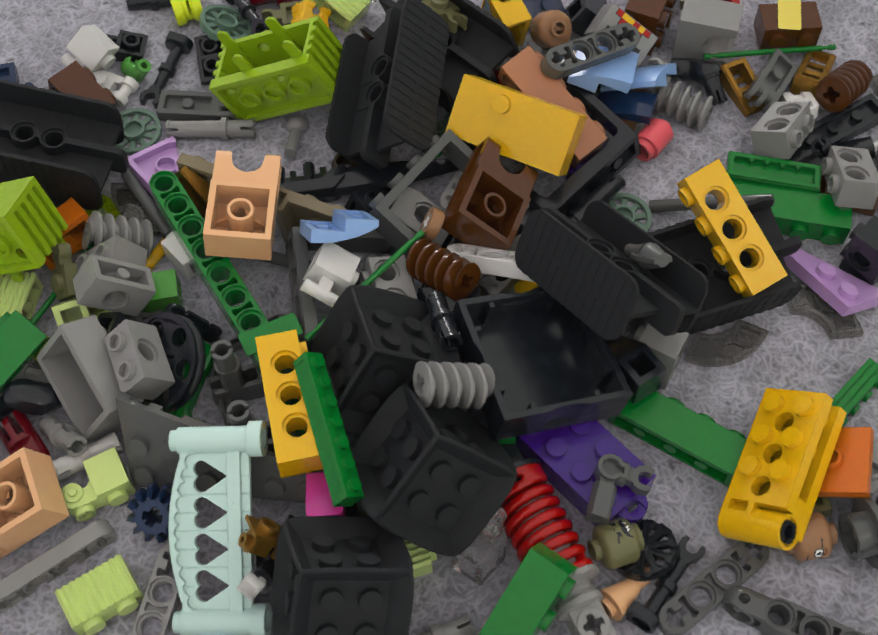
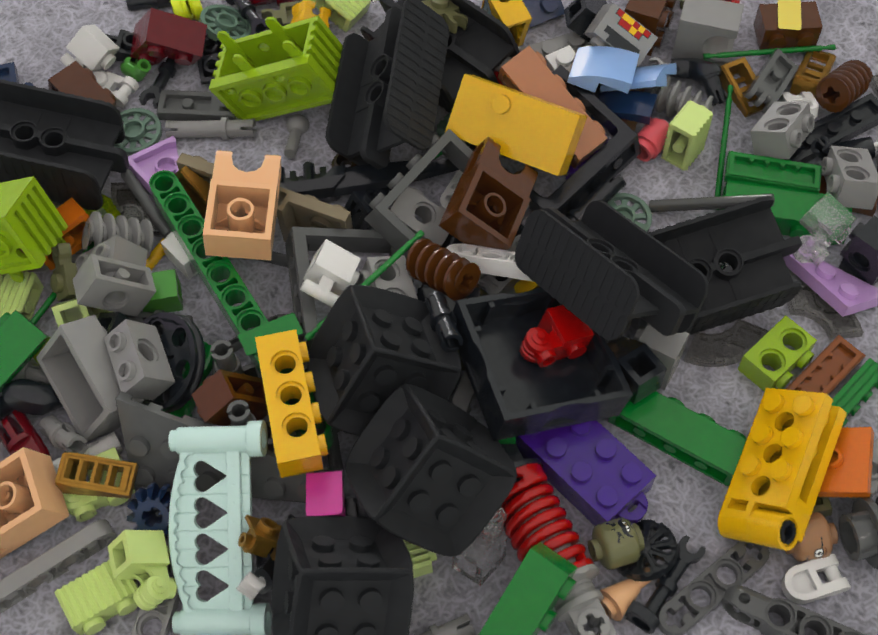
black axle [164,303,222,343] -> none
green piece [293,352,364,507] -> none
light blue slope [299,209,379,243] -> none
light grey piece [413,361,495,409] -> none
medium nougat tile [420,207,445,241] -> none
medium nougat head [530,10,572,48] -> none
dark grey beam [540,23,640,79] -> none
dark grey bar [585,454,654,525] -> none
dark grey piece [624,242,672,270] -> none
yellow brick [677,159,788,298] -> none
none -> pearl gold slope [55,452,139,499]
none -> yellowish green brick [107,530,177,611]
none -> dark red brick [130,8,207,66]
none -> reddish brown brick [191,369,268,426]
none -> red brick [520,305,594,367]
none -> yellowish green brick [661,100,713,171]
none -> green piece [714,85,734,210]
none -> lime brick [738,315,817,392]
none -> white plate [781,554,851,604]
none -> dark orange plate [786,335,866,395]
none -> clear brick [793,192,857,266]

